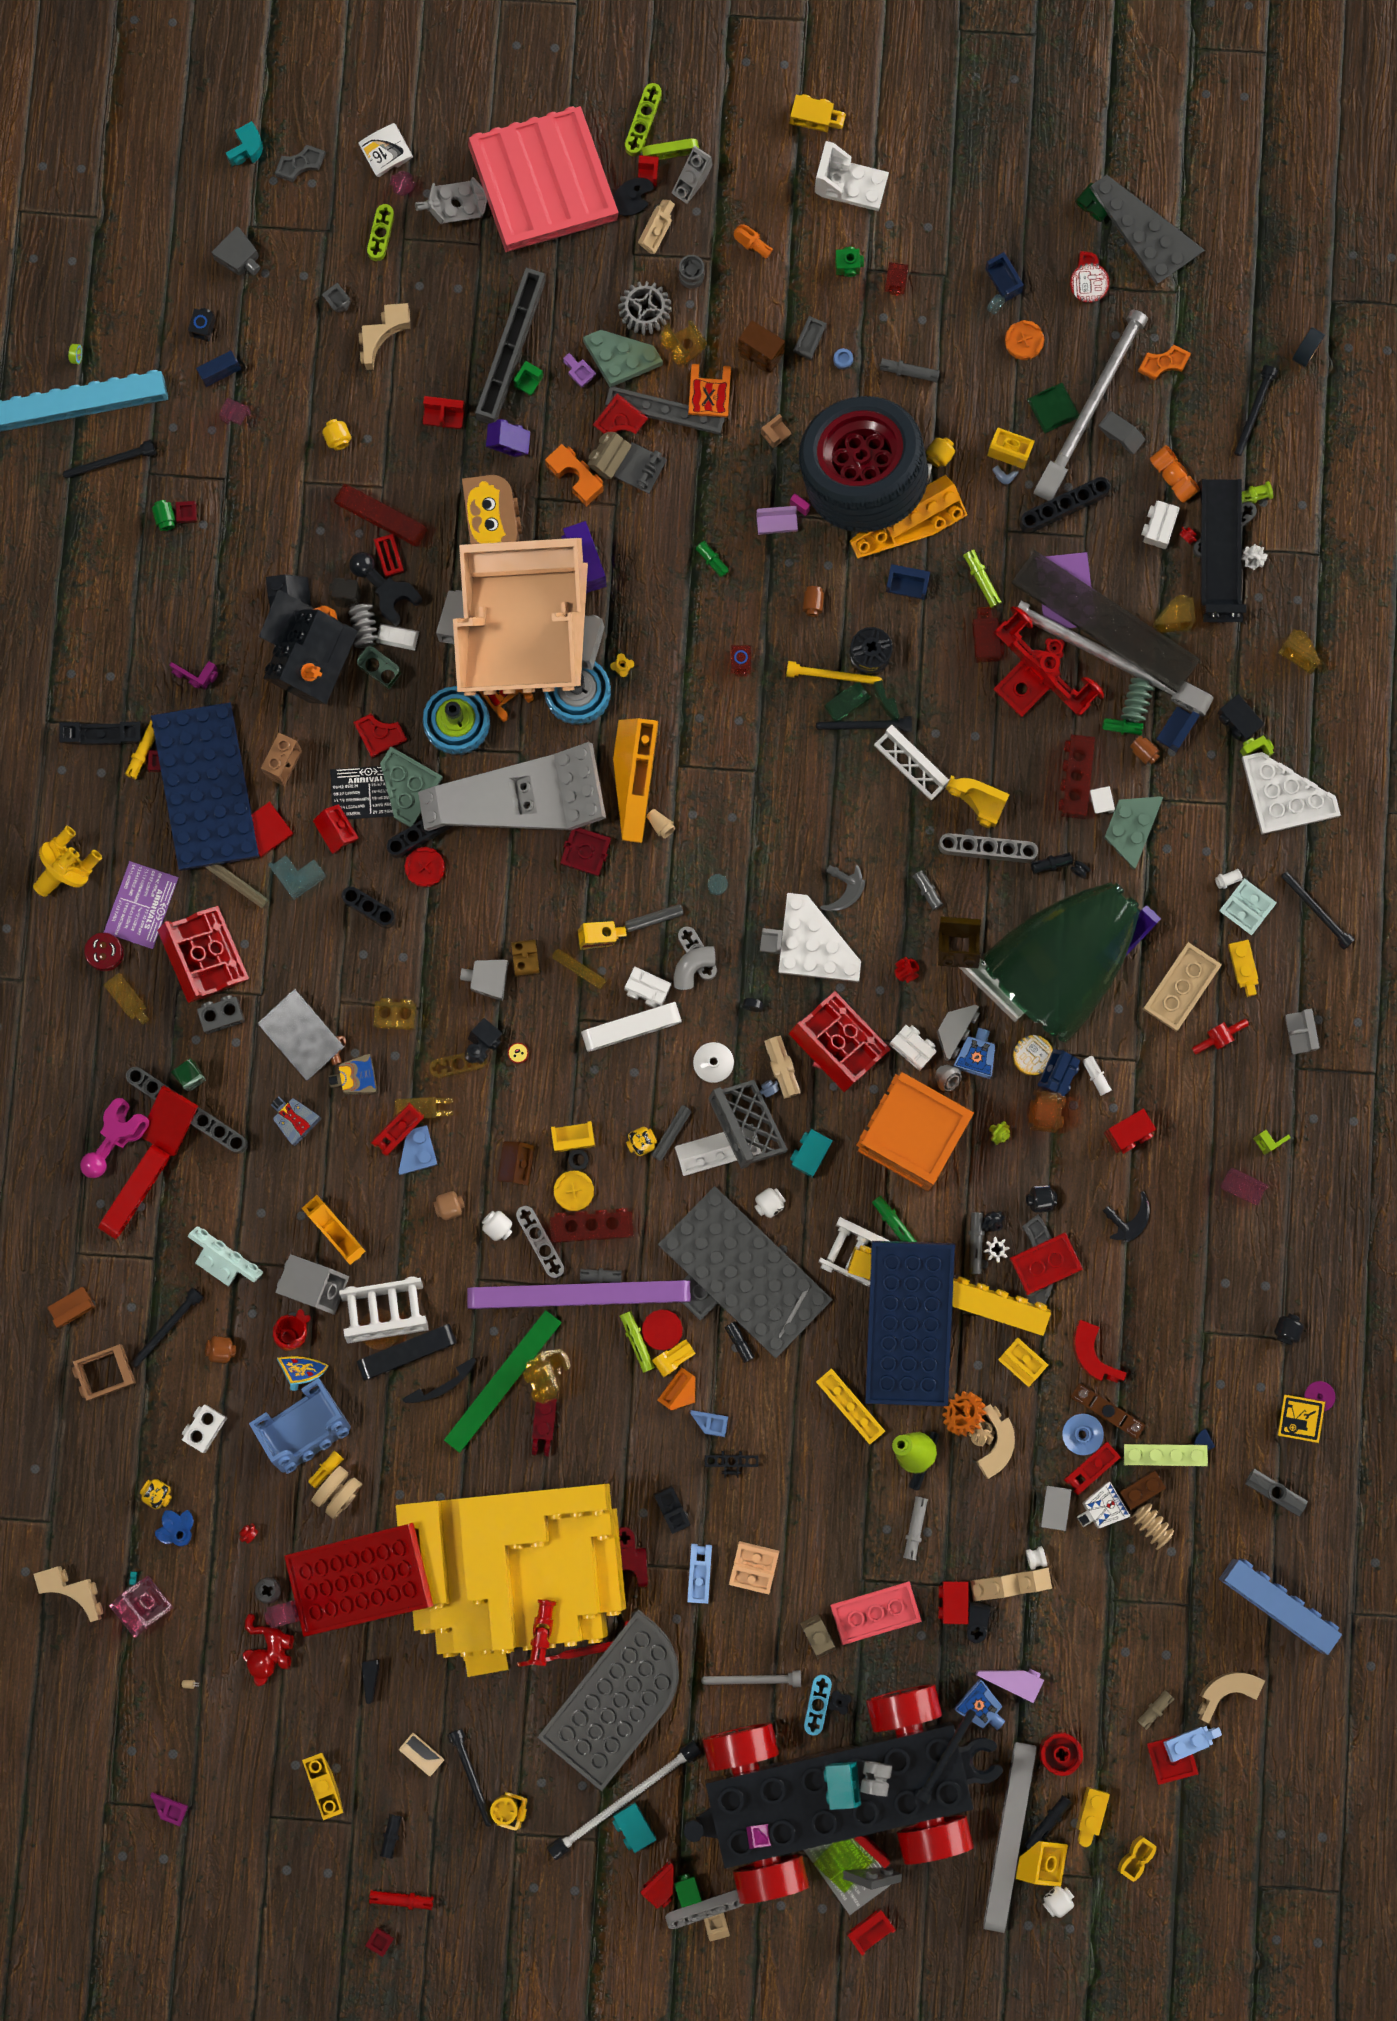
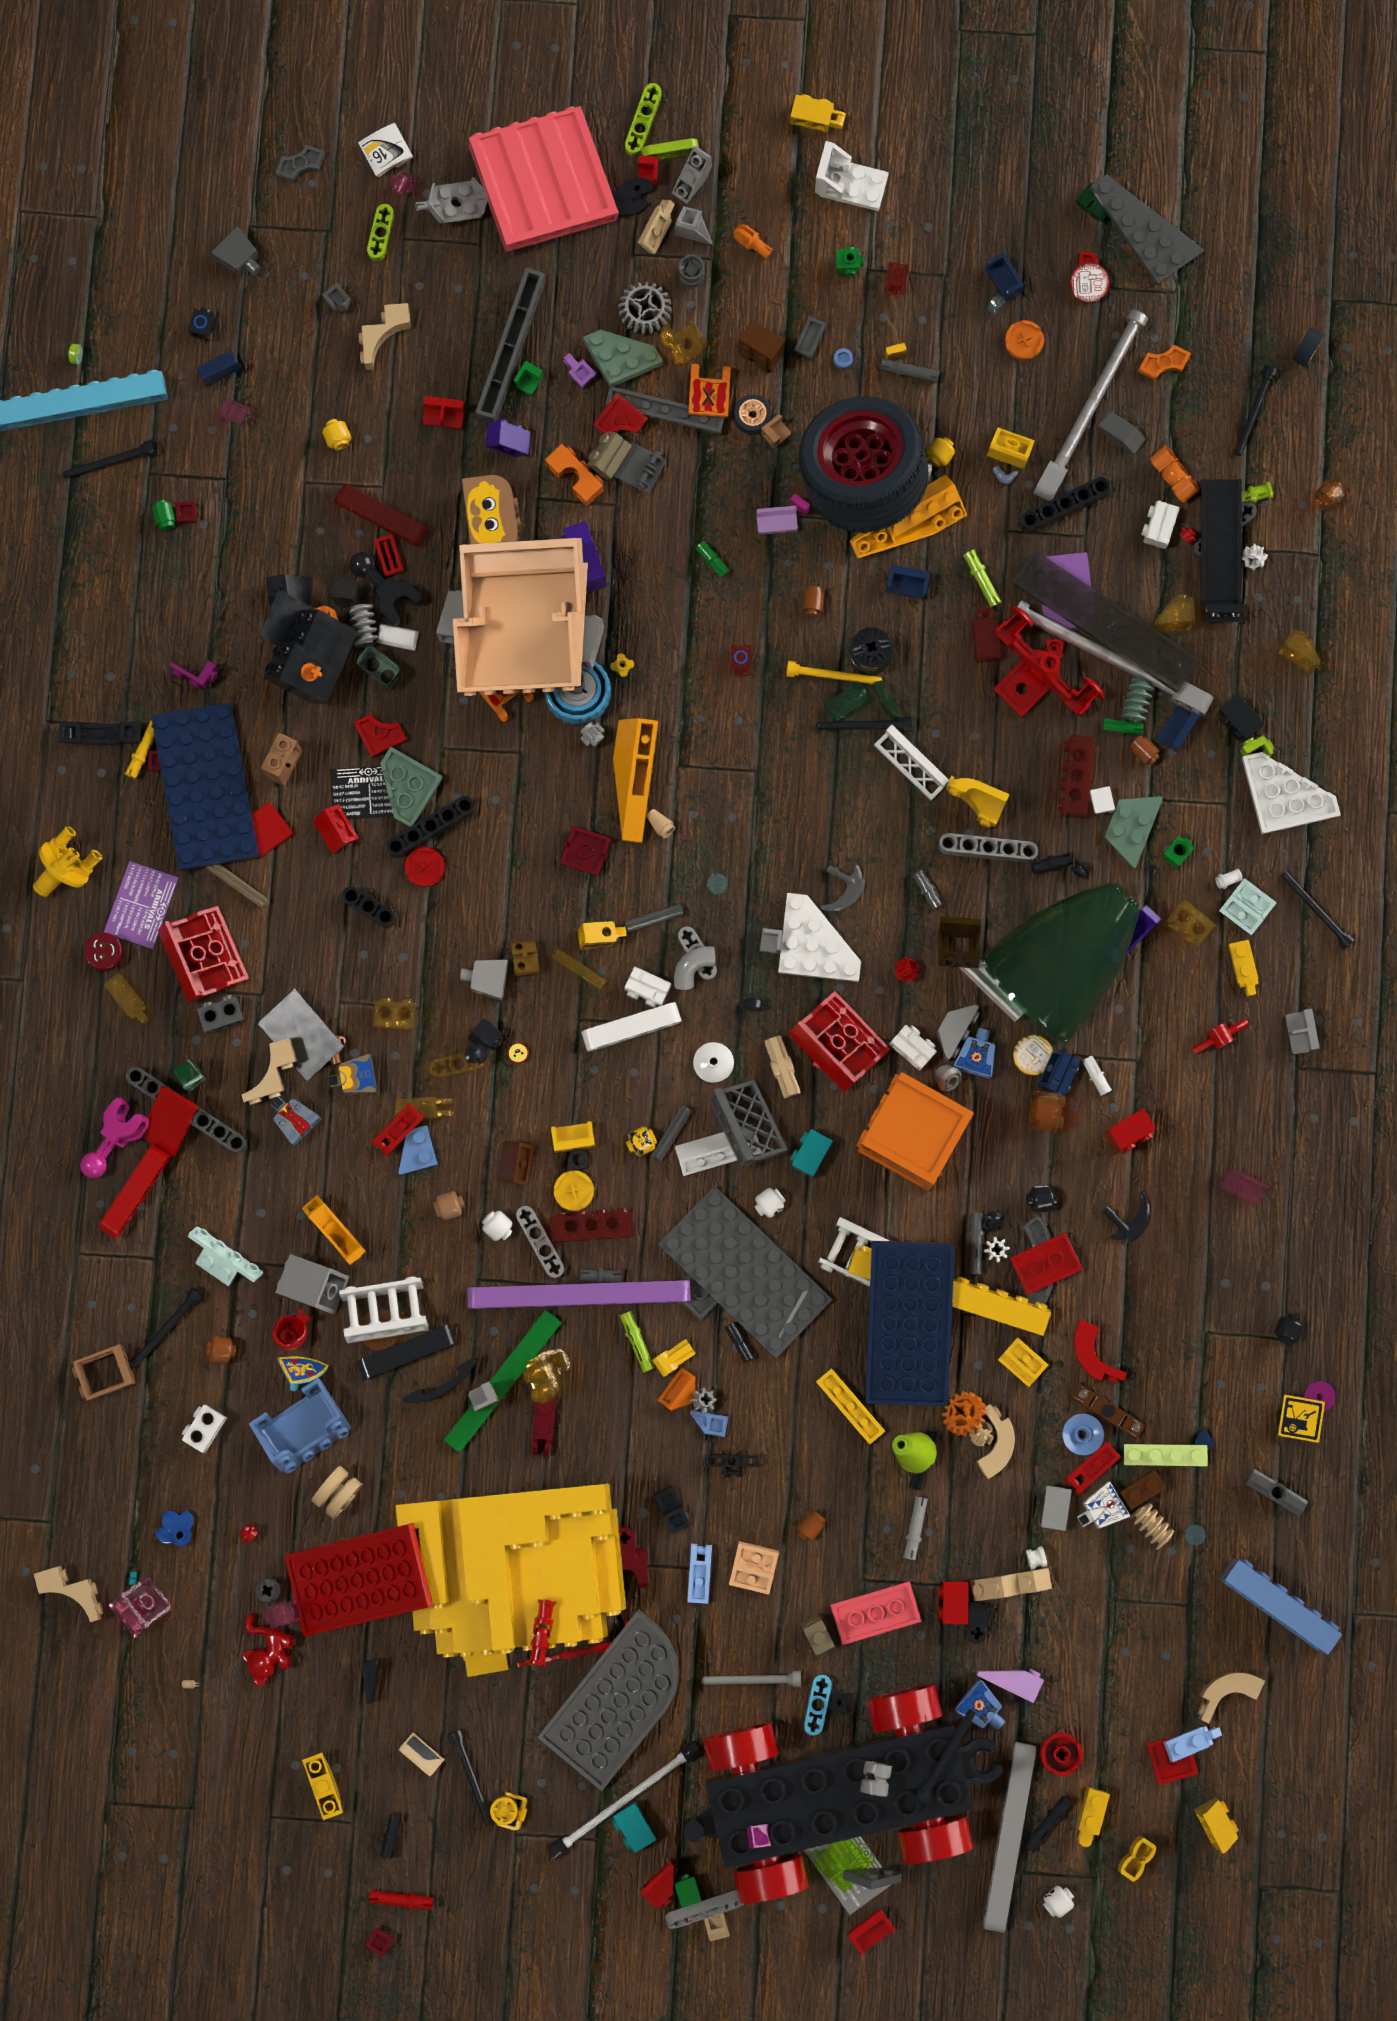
dark orange panel [48,1287,96,1328] -> none
yellow head [140,1479,172,1510] -> none
magenta tile [150,1792,188,1826] -> none
teal brick [226,121,263,166] -> none
clear light blue panel [268,855,327,900] -> none
yellow axle [308,1451,344,1488] -> none
light grey wing [418,742,606,831] -> none
dark azure wheel [423,686,490,755] -> none
red tile [642,1309,683,1351] -> none
sand blue plate [760,1080,779,1098] -> none
teal brick [824,1762,861,1810] -> none
red tile [854,1835,890,1868] -> none
green pin [872,1196,917,1242] -> none
lime plant [989,1121,1010,1145] -> none
yellow slope [1015,1841,1068,1887] -> none
dark green piece [1027,383,1079,434] -> none
dark tan pin [1137,1690,1175,1730] -> none
tan plate [1143,942,1222,1032] -> none
lime panel [1253,1130,1291,1155] -> none
none -> tan arch [241,1038,297,1105]
none -> light grey panel [468,1382,499,1412]
none -> light grey gear [580,722,604,747]
none -> light grey slope [675,206,713,245]
none -> light grey gear [690,1387,717,1414]
none -> wheel [734,395,772,435]
none -> dark orange brick [796,1510,826,1542]
none -> yellow tile [885,343,907,360]
none -> green brick [1161,835,1194,870]
none -> clear yellow brick [1166,899,1216,946]
none -> clear light blue tile [1184,1525,1206,1545]
none -> yellow slope [1194,1798,1239,1854]
none -> clear orange head [1314,480,1344,510]

